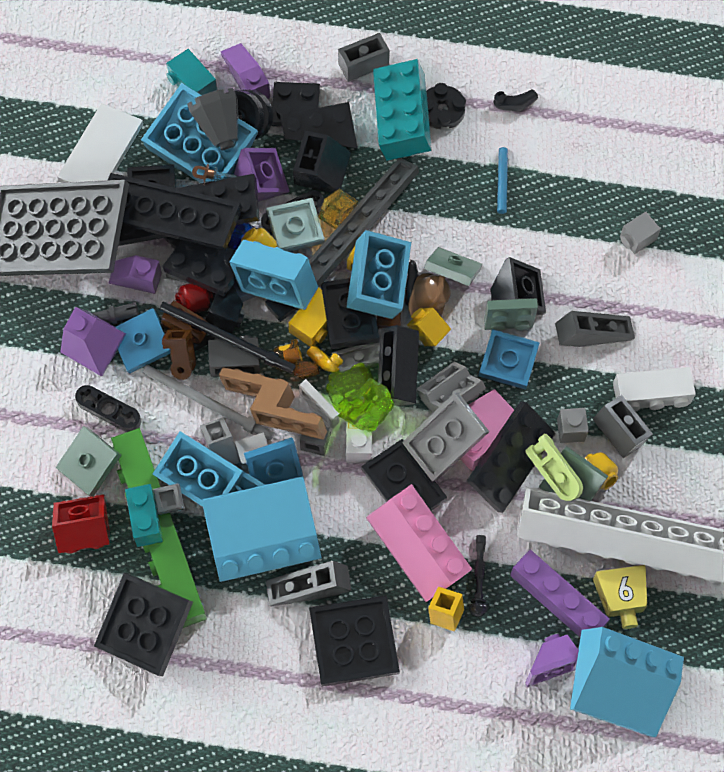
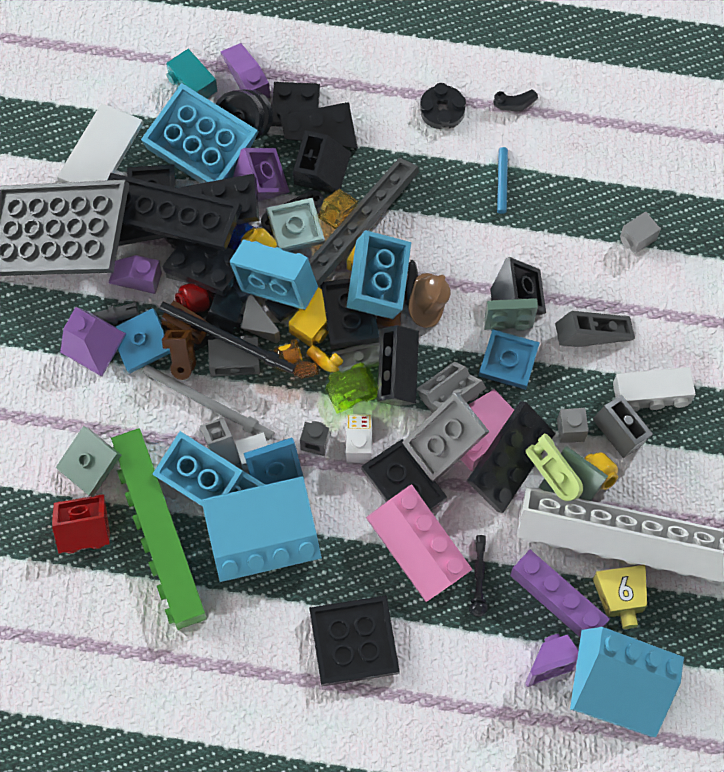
black beam [75,385,142,432] -> none
black plate [94,572,193,677] -> none
teal brick [125,484,163,547] -> none
light grey tile [153,483,185,515] -> none
dark grey cone [187,88,238,150] -> none
piece [192,164,237,184] -> none
medium nougat bracket [219,367,328,440] -> none
dark grey slope [266,561,352,606] -> none
white tile [299,379,339,428] -> none
dark grey brick [338,33,390,82] -> none
clear neon green cylinder [338,378,394,432] -> none
teal brick [373,59,432,161] -> none
yellow brick [407,308,451,346] -> none
sand green plate [424,247,482,286] -> none
yellow brick [428,587,464,632] -> none
none -> light grey slope [241,294,280,343]

